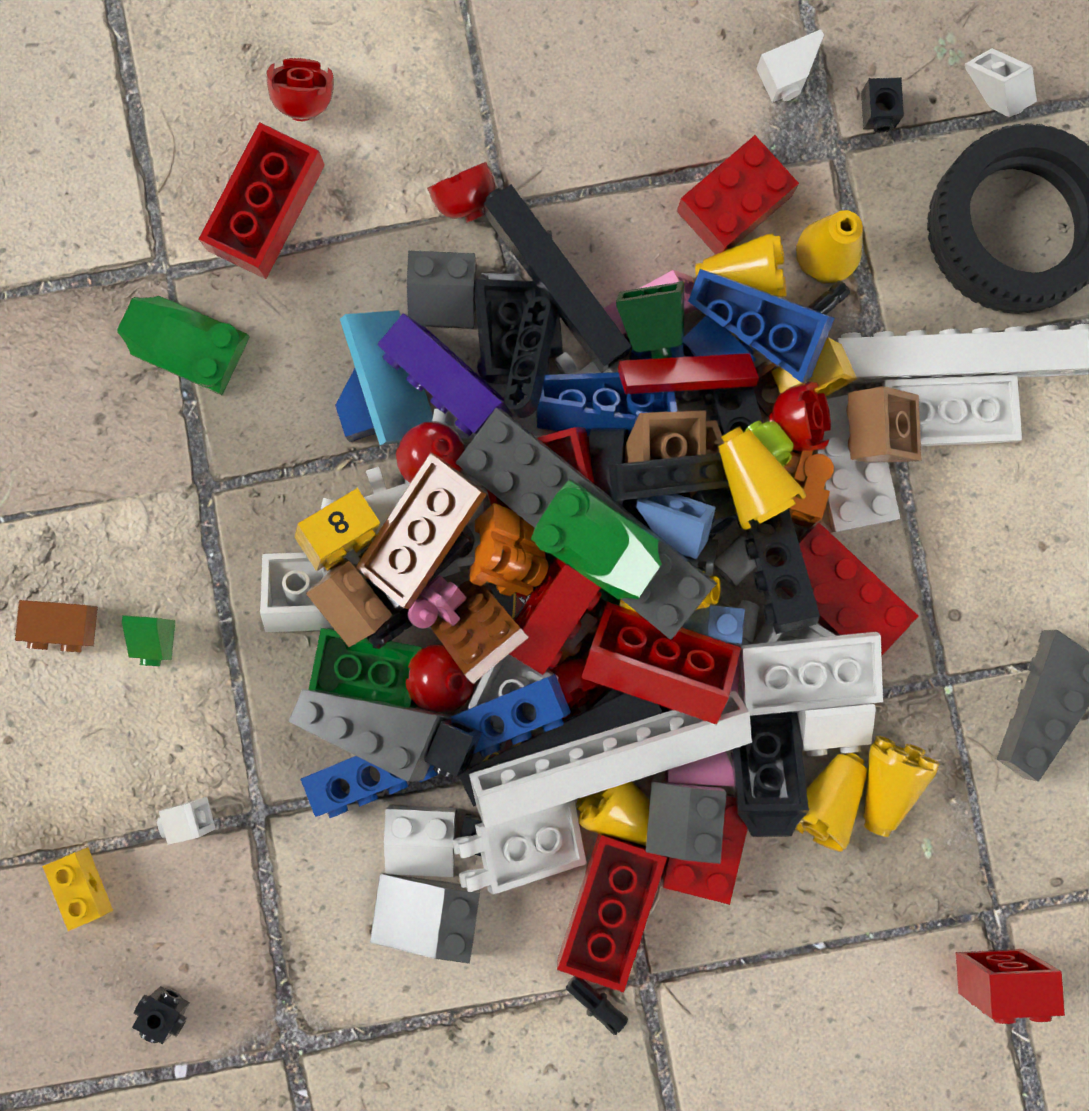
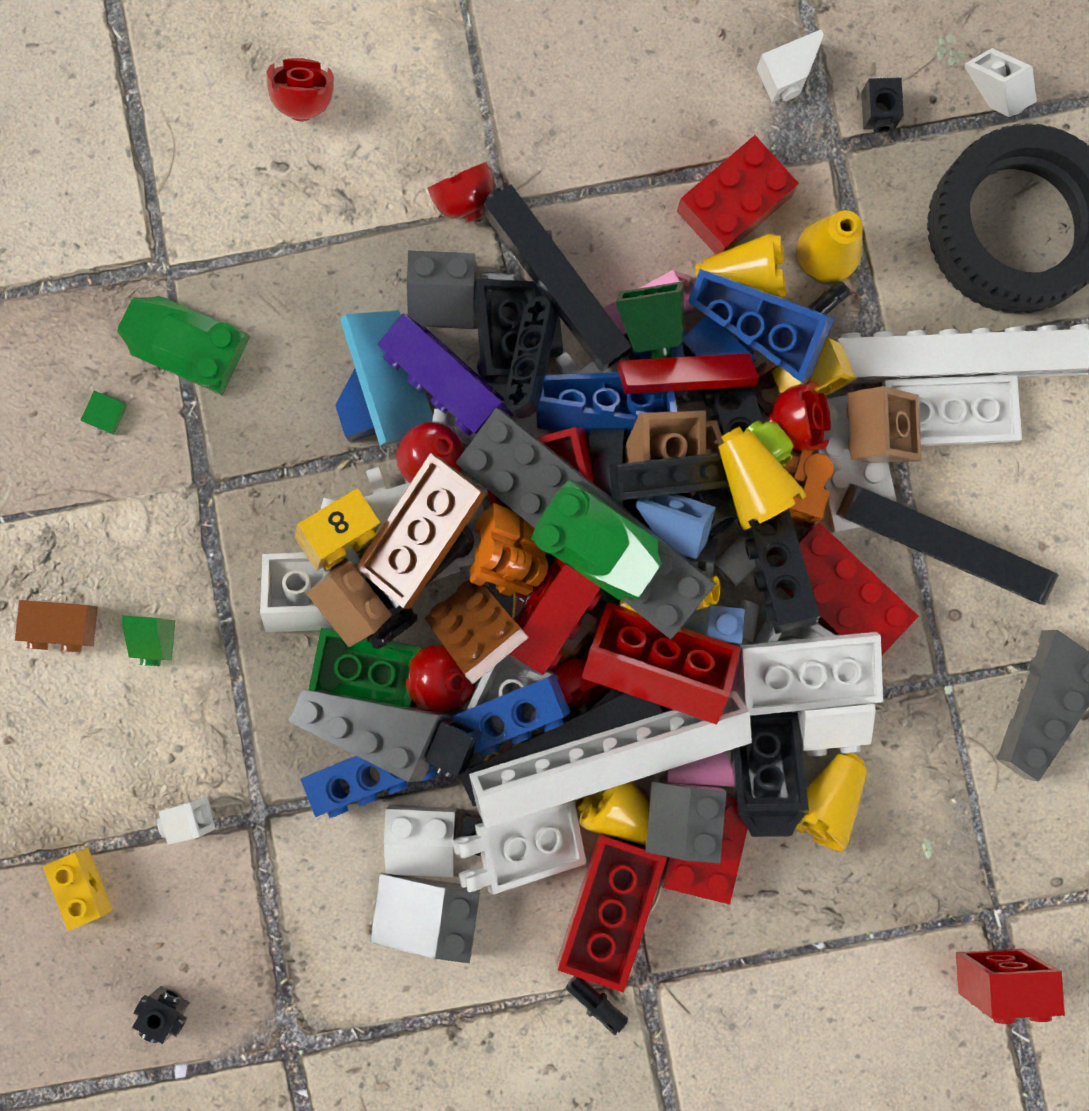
red brick [198,122,325,279] -> none
bright pink hips [408,575,467,628] -> none
yellow cone [863,736,940,837] -> none
none -> green tile [80,390,127,435]
none -> black beam [836,483,1059,606]

